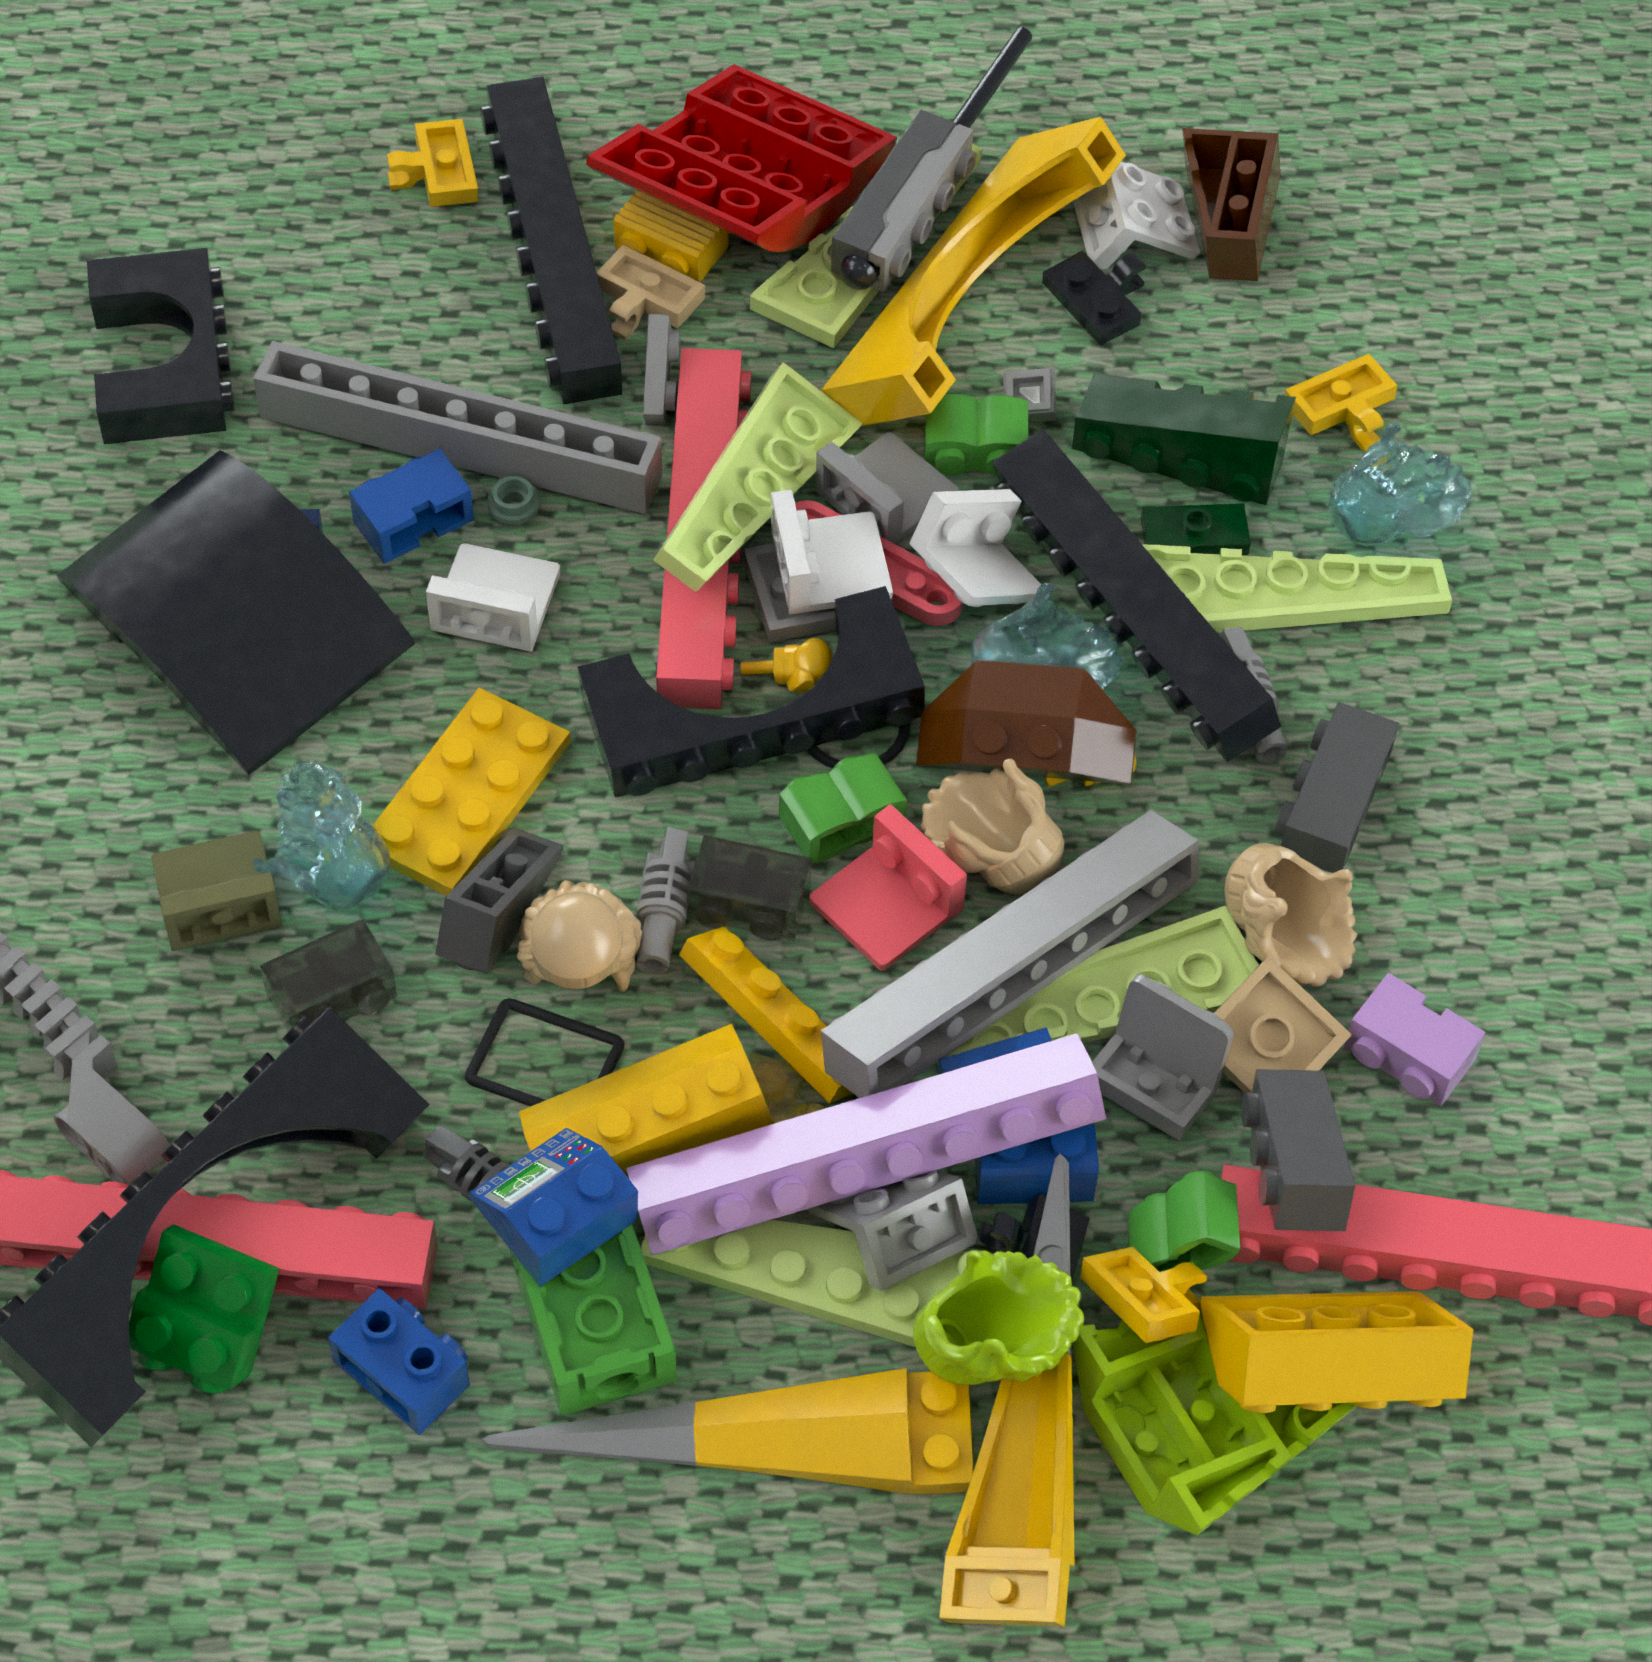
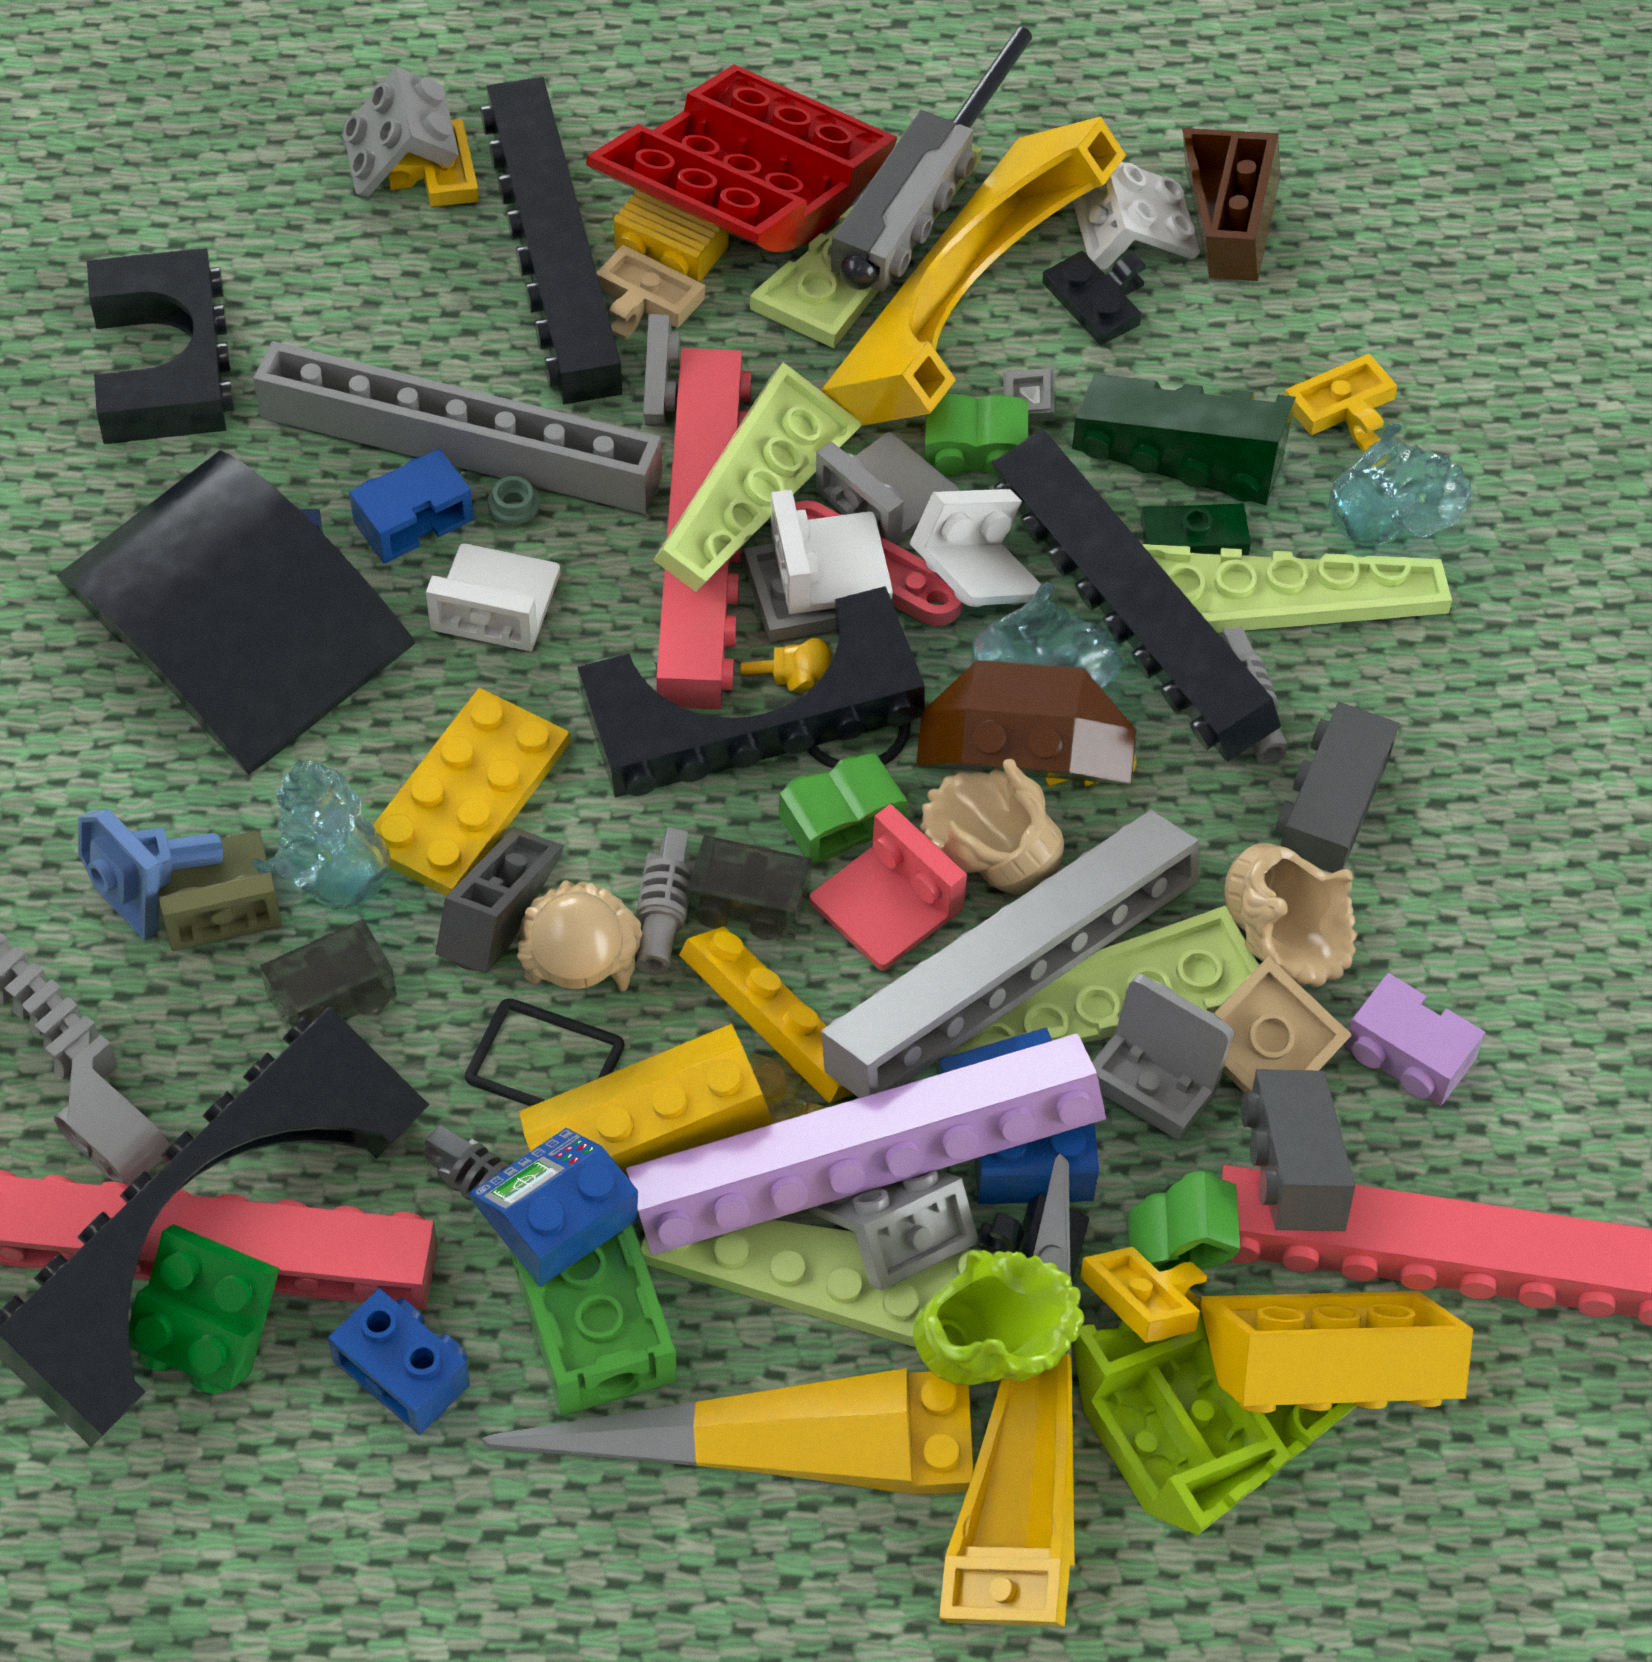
none -> medium blue piece [78,809,223,941]
none -> light grey bracket [343,66,459,198]

